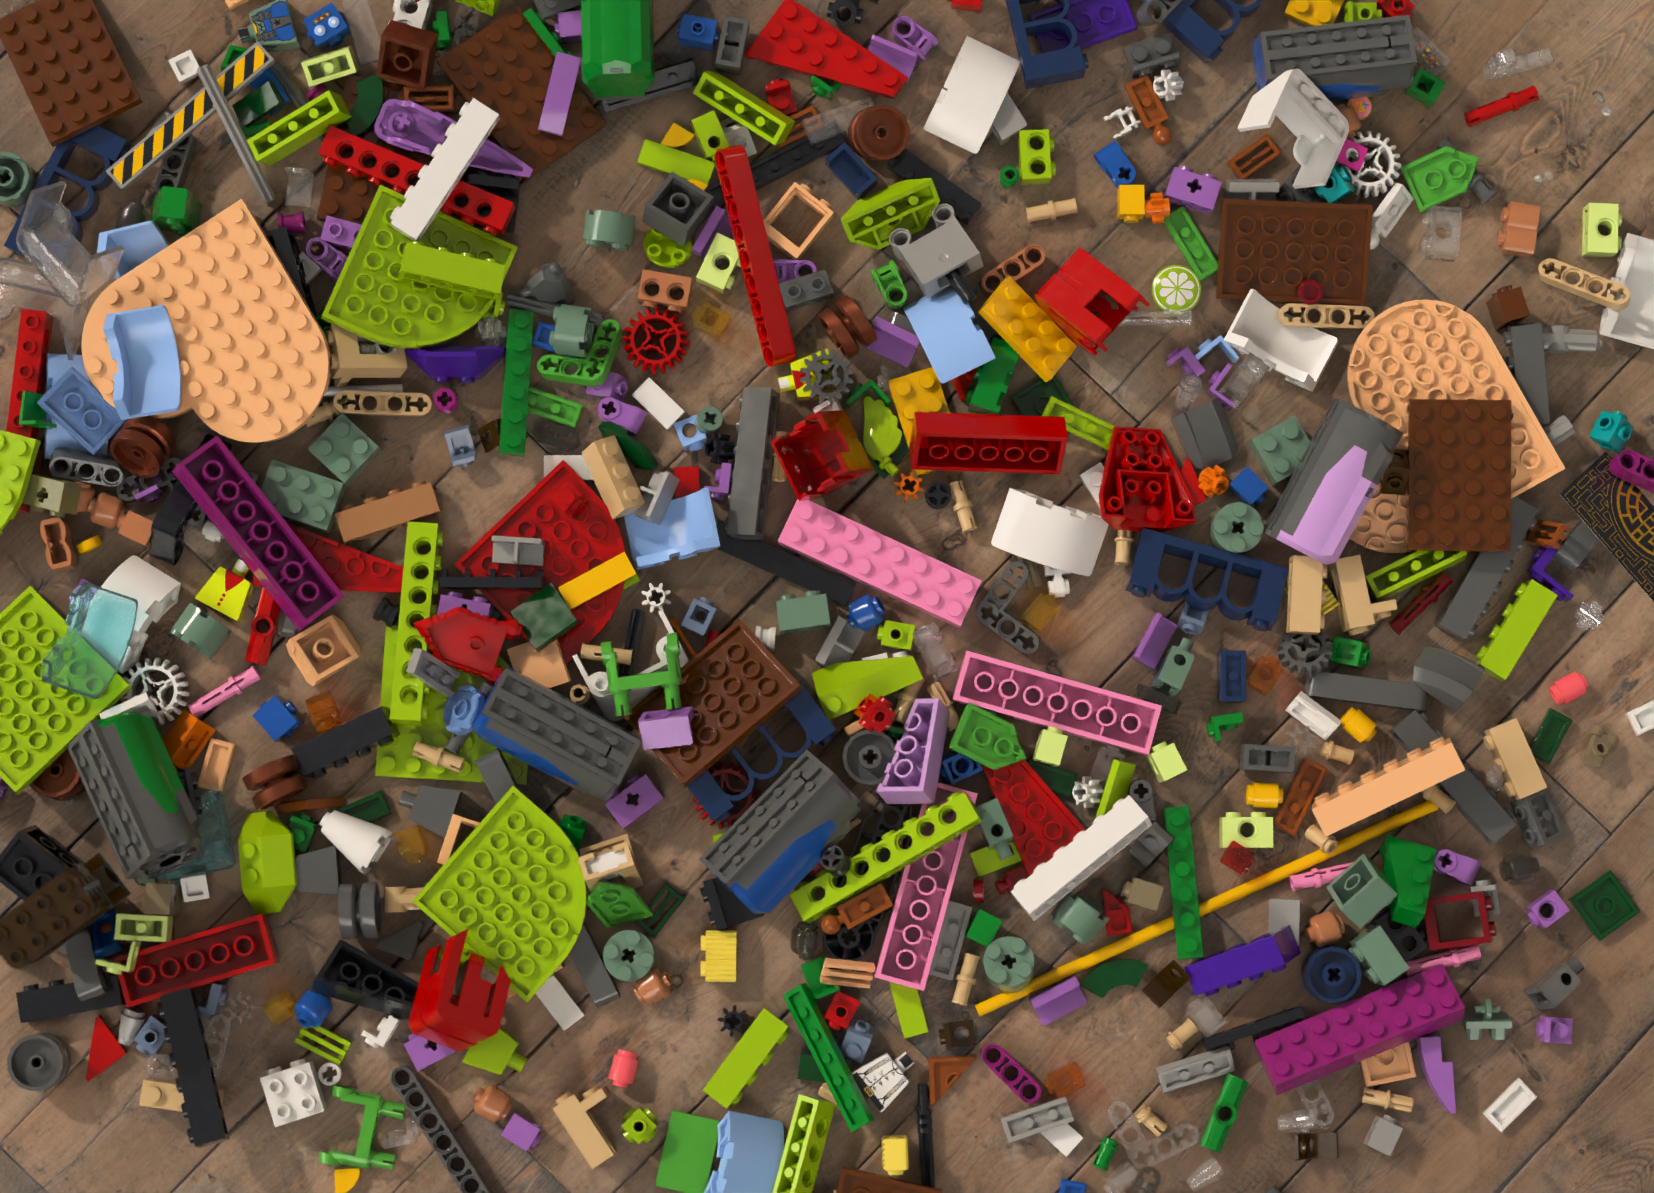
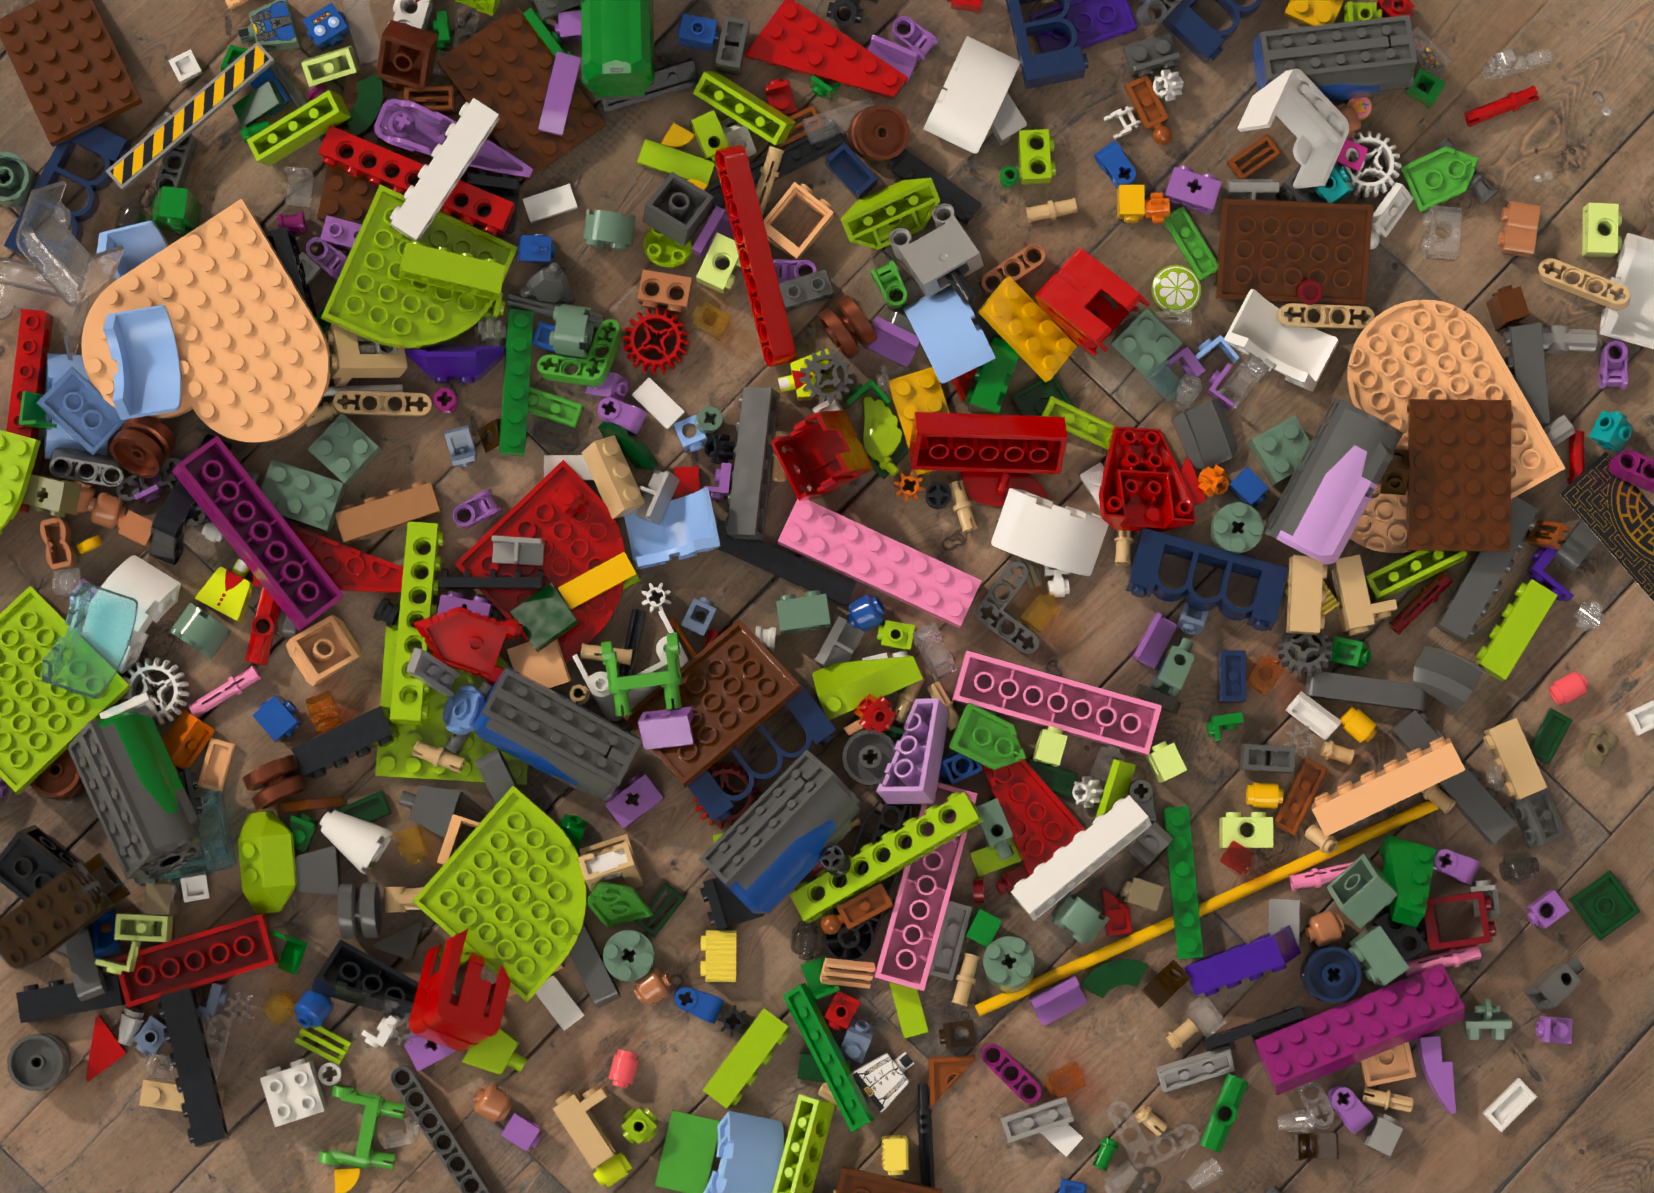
light grey axle [197,64,275,203] -> none
none -> clear bracket [52,568,82,598]
none -> green bracket [270,930,308,975]
none -> clear gear [388,1014,417,1046]
none -> medium lavender piece [453,489,503,529]
none -> blue head [517,234,555,264]
none -> white tile [523,184,578,224]
none -> neon yellow brick [593,1152,632,1188]
none -> blue piece [674,986,725,1024]
none -> tan pin [756,146,784,217]
none -> red shield [961,471,1048,507]
none -> sand green brick [1111,306,1183,379]
none -> clear light blue bracket [1145,359,1186,403]
none -> medium lavender piece [1327,1085,1374,1135]
none -> red pin [1567,430,1585,506]
none -> medium lavender piece [1598,341,1628,390]

